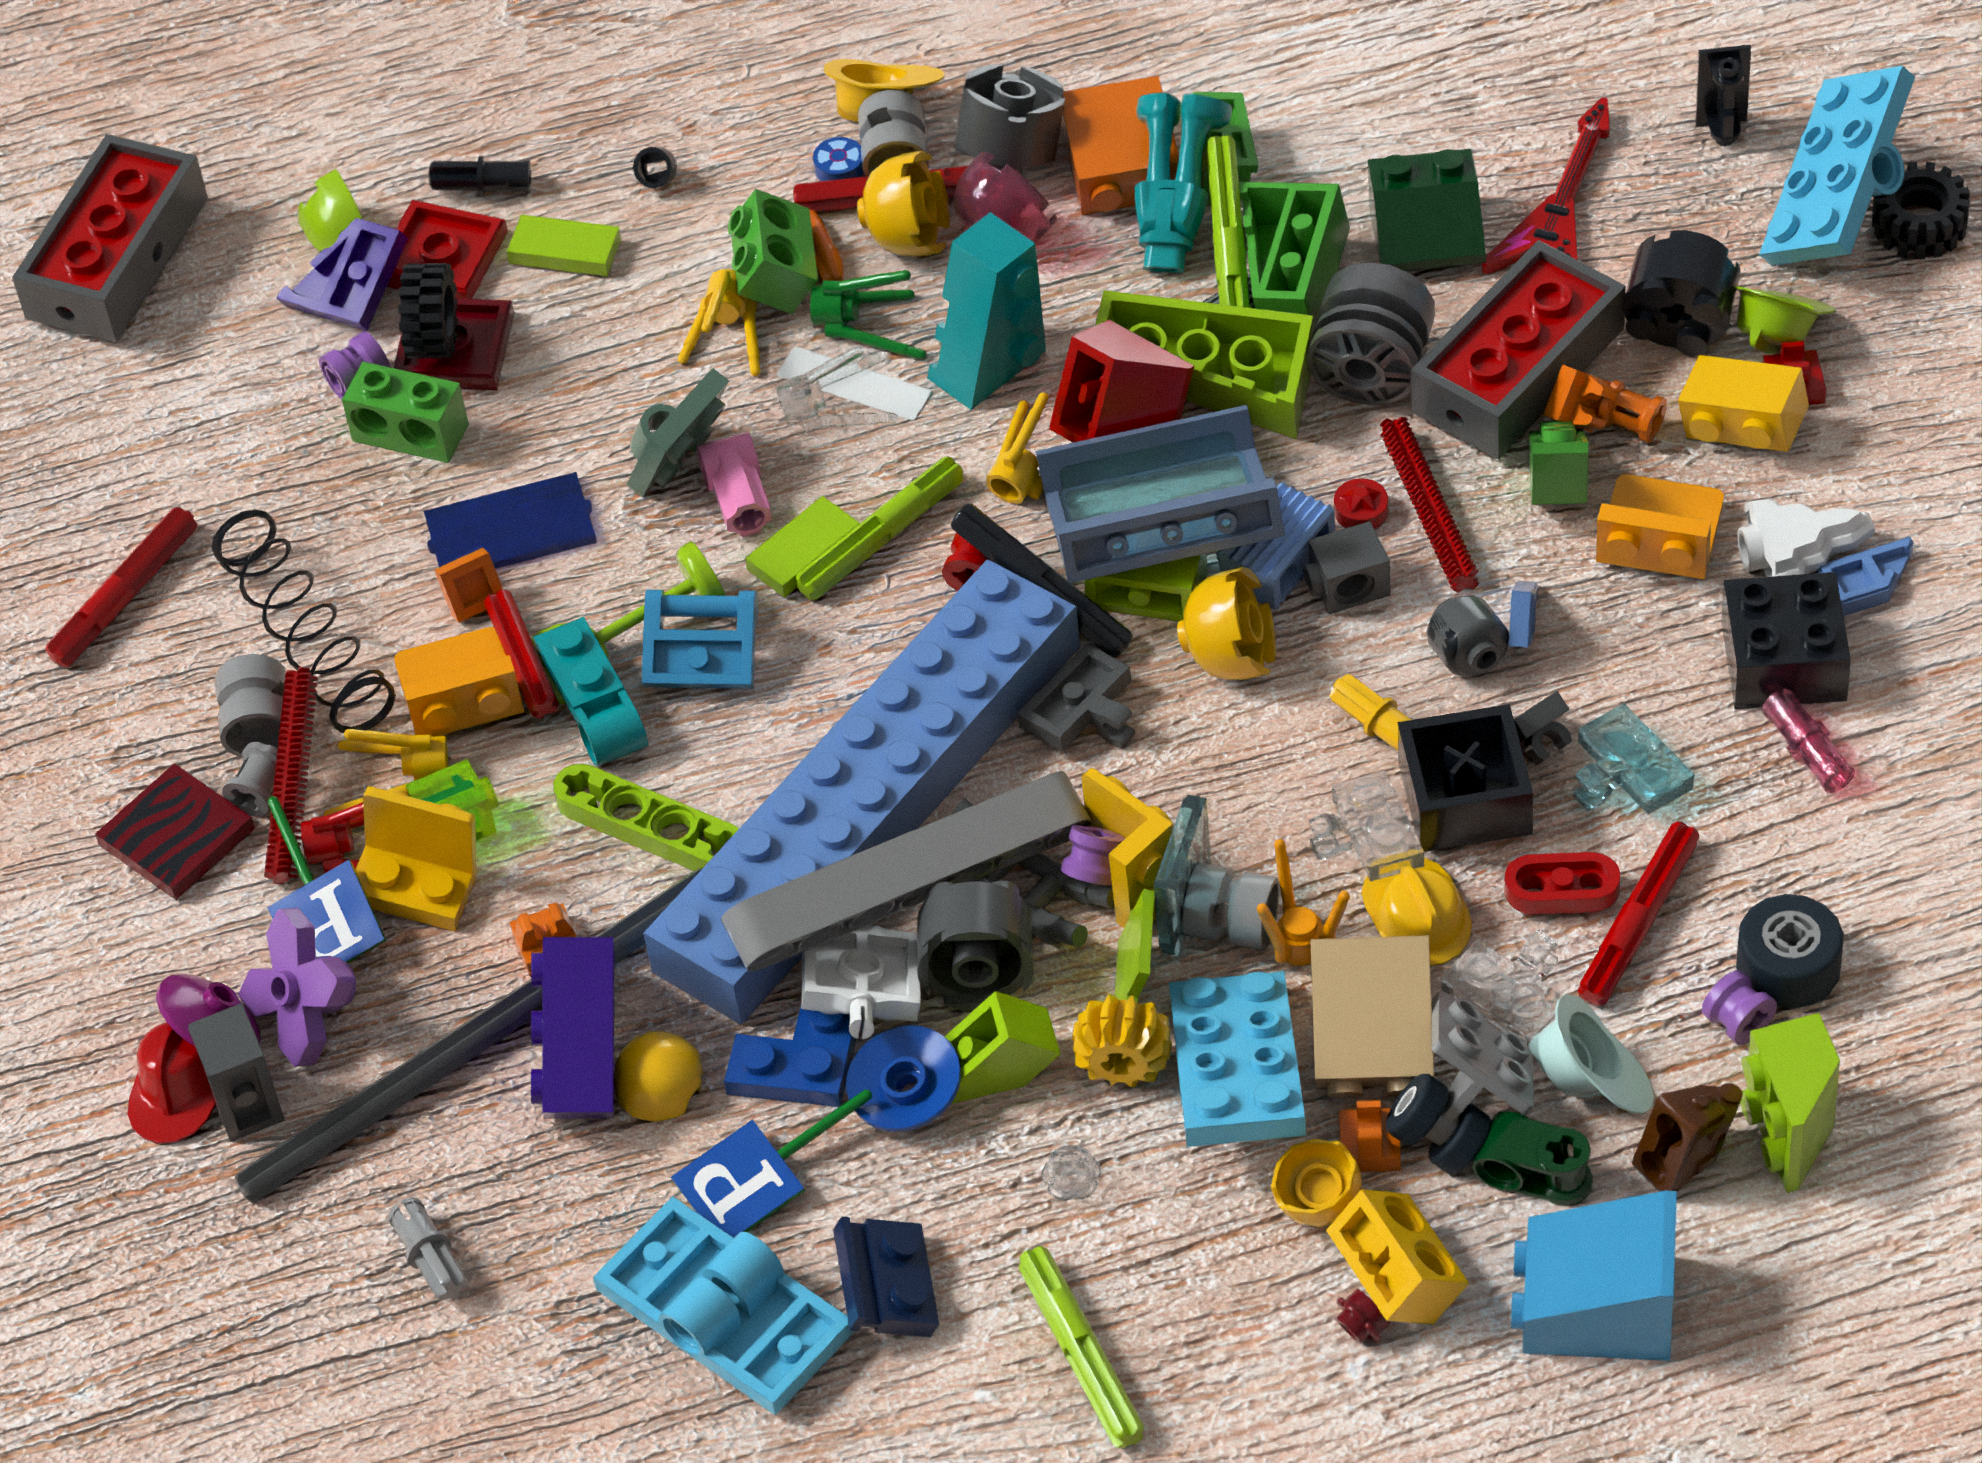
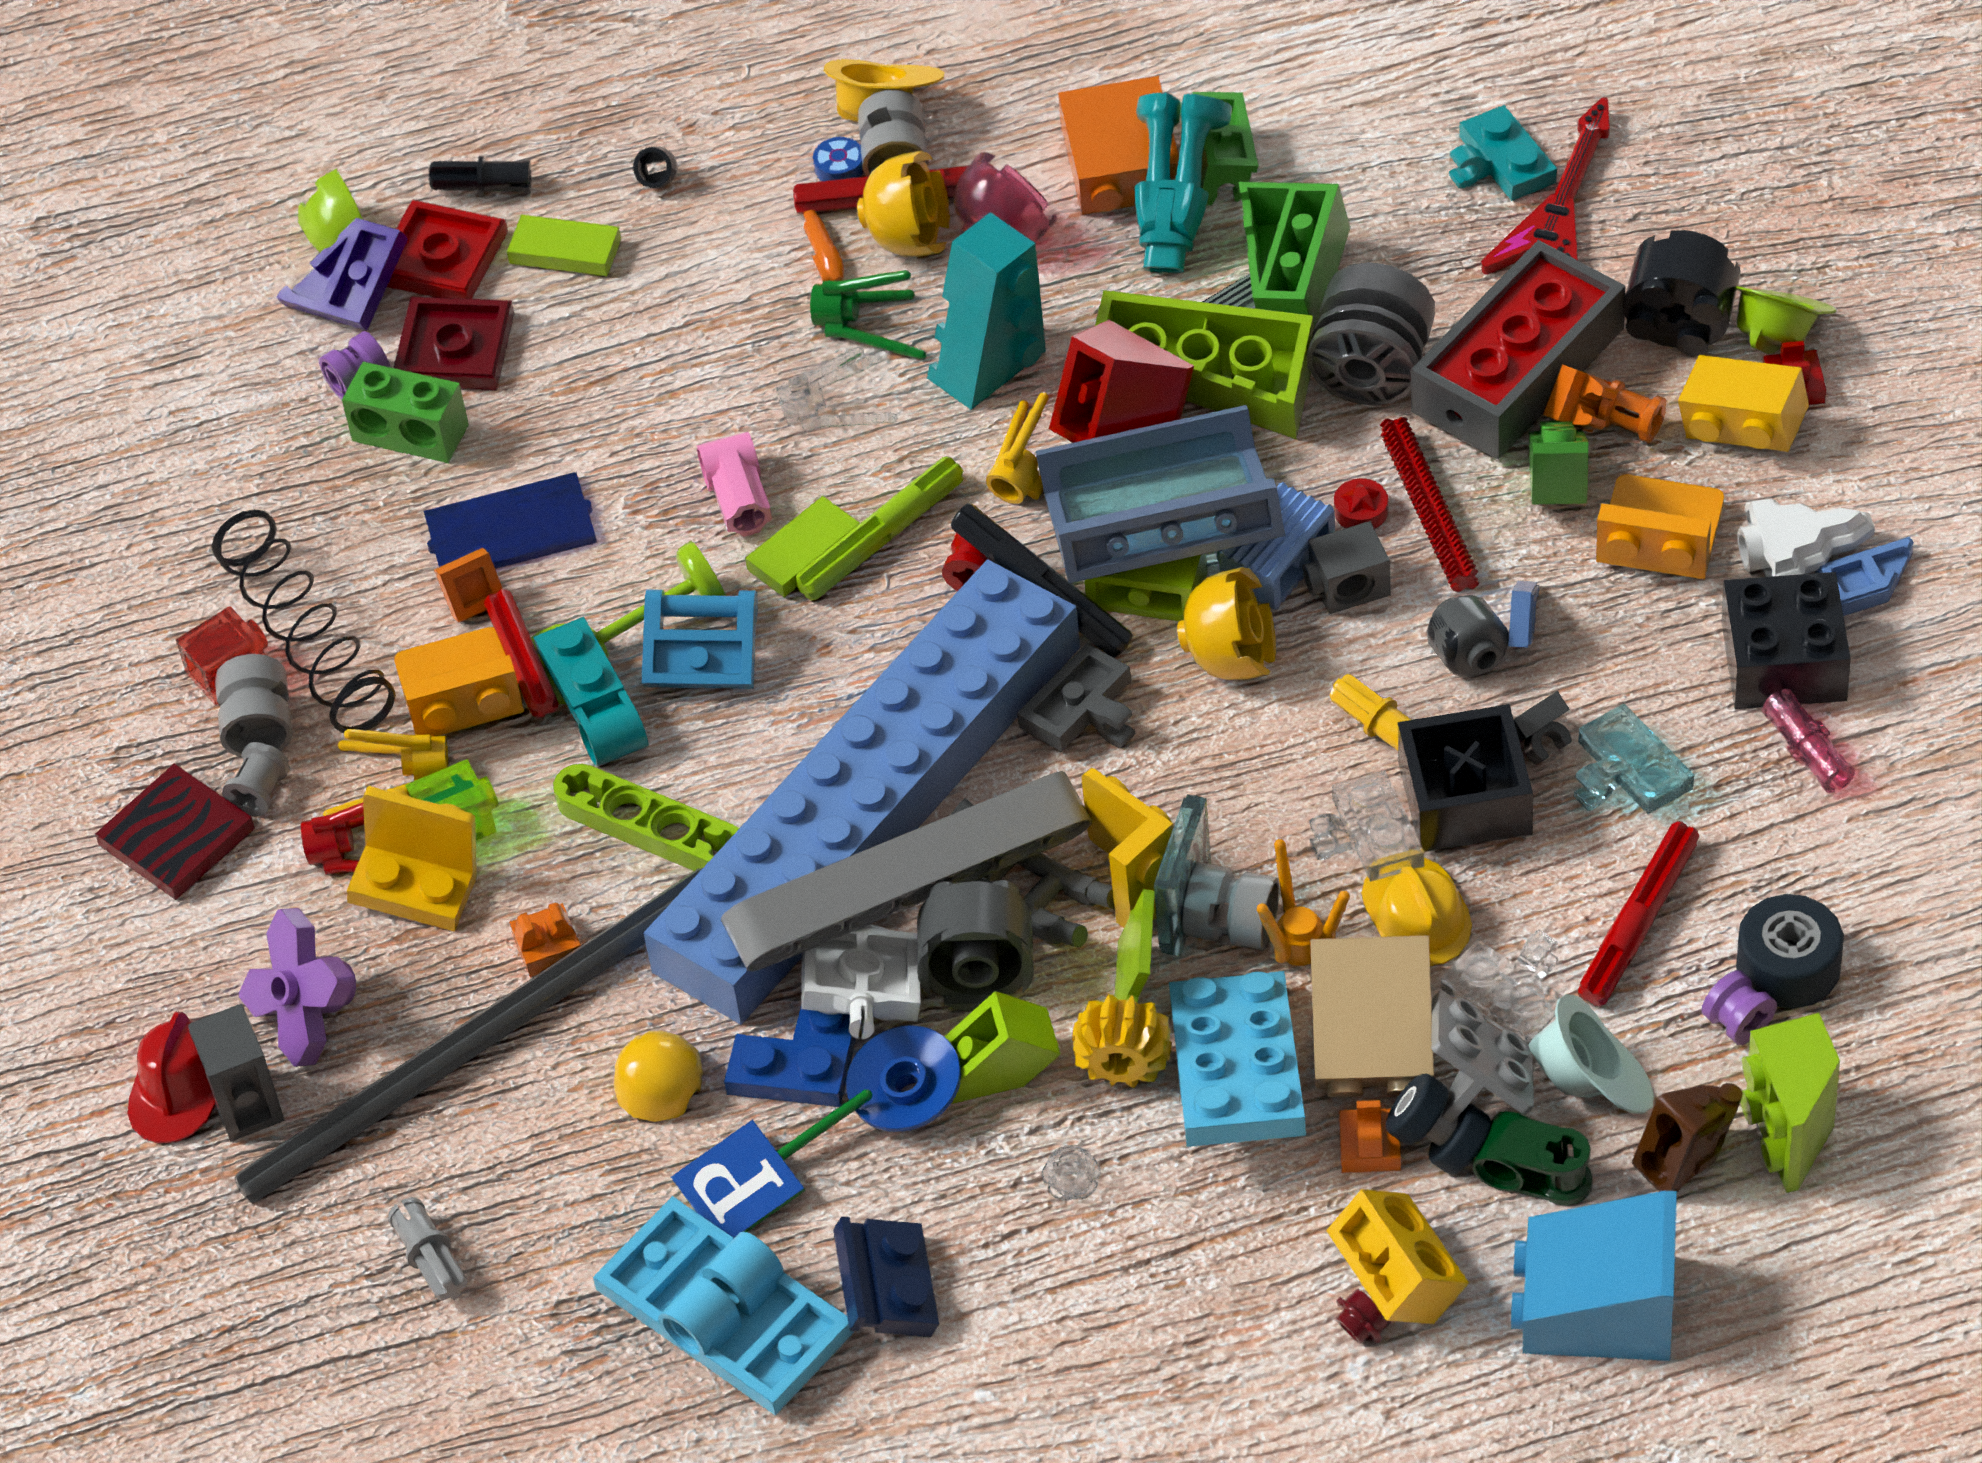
dark grey brick [12,134,208,343] -> none
red axle [45,506,198,668] -> none
magenta dish [156,974,261,1046] -> none
red axle [264,667,318,885] -> none
piece [267,796,387,963] -> none
black tyre [398,263,458,359] -> none
dark purple wedge [531,937,615,1119] -> none
sand green plate [626,368,729,498] -> none
yellow plant [678,269,761,377] -> none
bright green brick [728,188,818,314] -> none
white sticker [777,347,931,420] -> none
dark grey brick [955,64,1065,177] -> none
lime axle [1019,1246,1144,1449] -> none
medium lavender wheel [1061,825,1126,886] -> none
lime axle [1206,136,1250,308] -> none
yellow hair [1271,1139,1362,1228] -> none
dark green slope [1367,148,1486,271] -> none
red plate [1504,852,1620,914] -> none
black hinge [1695,44,1751,146] -> none
medium azure plate [1759,65,1915,266] -> none
black tyre [1872,161,1970,259] -> none
none -> clear red brick [176,606,268,706]
none -> teal plate [1449,105,1557,201]

